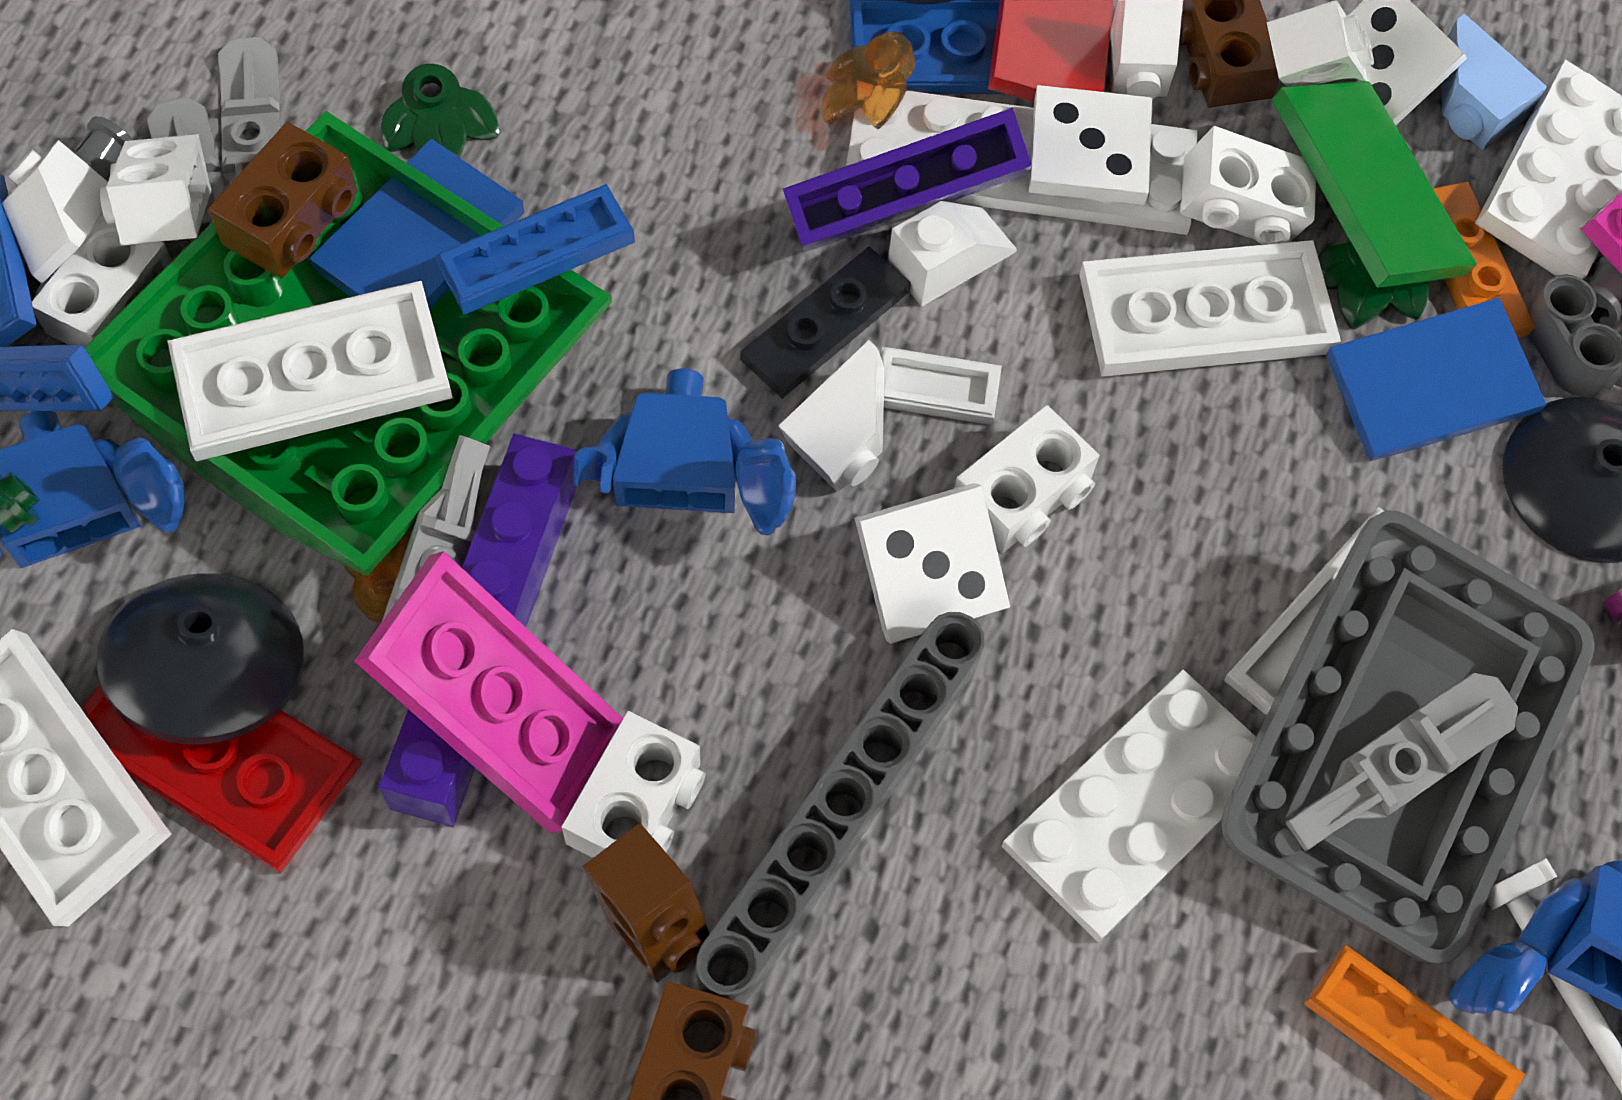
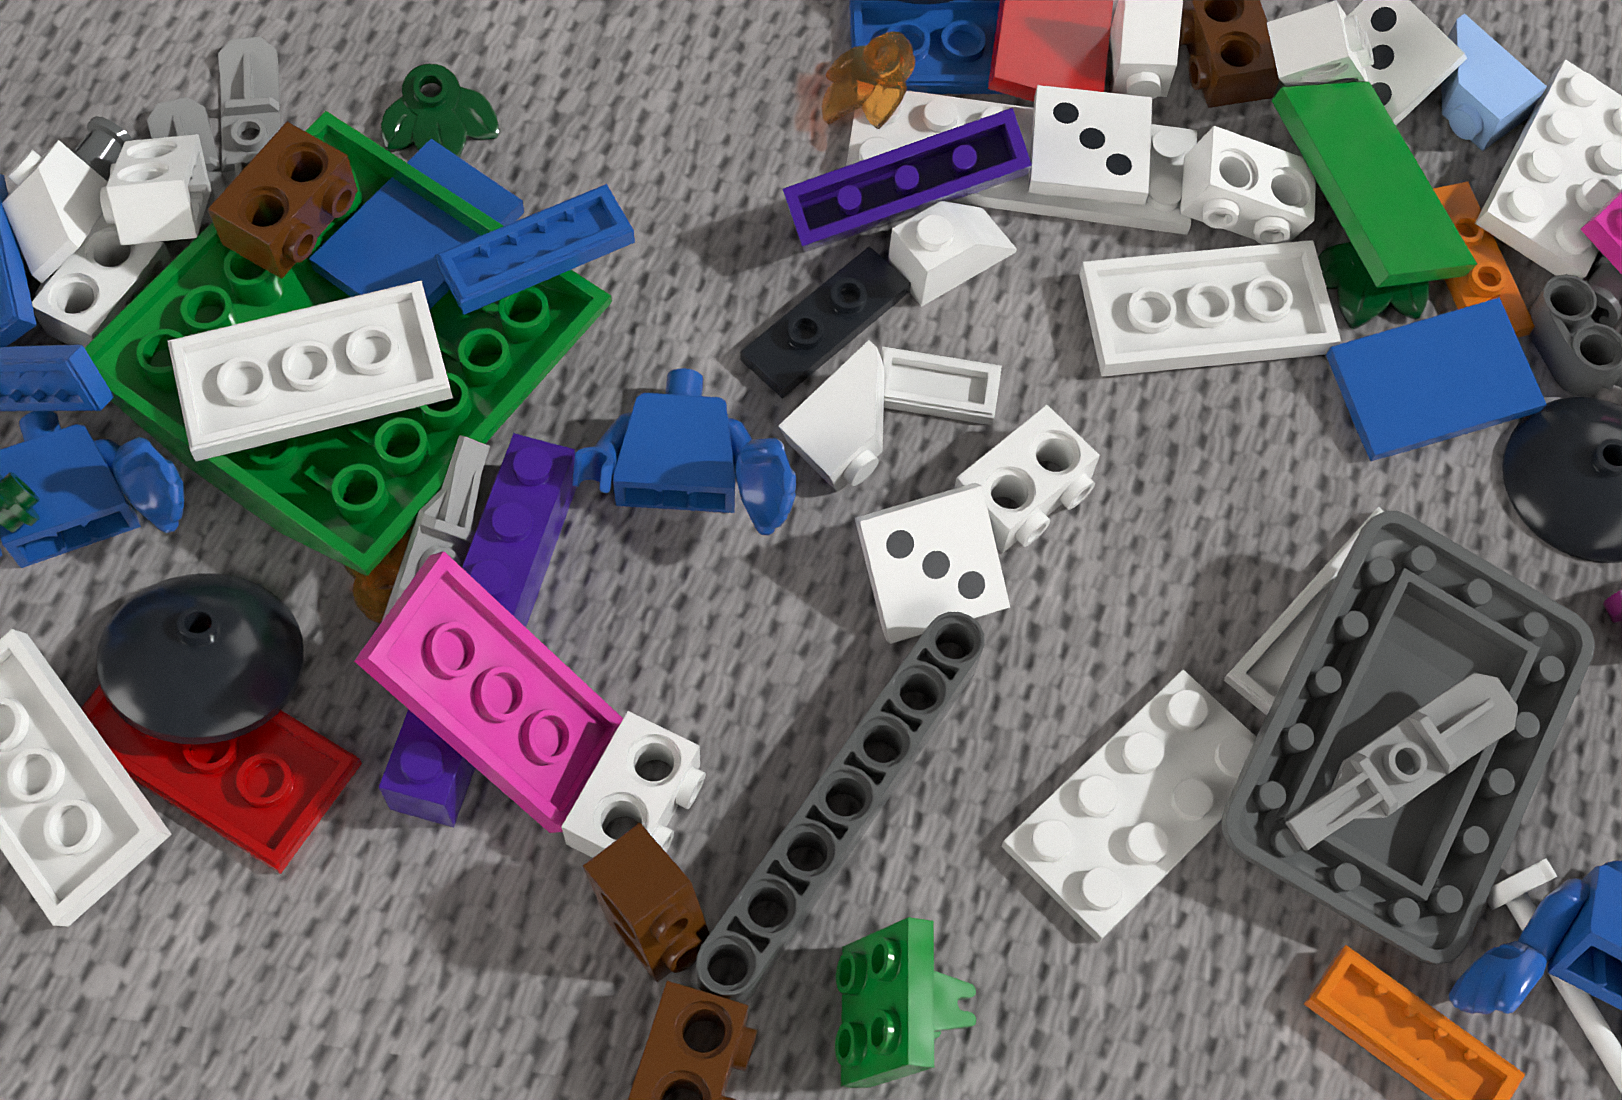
none -> green plate [835,917,976,1088]

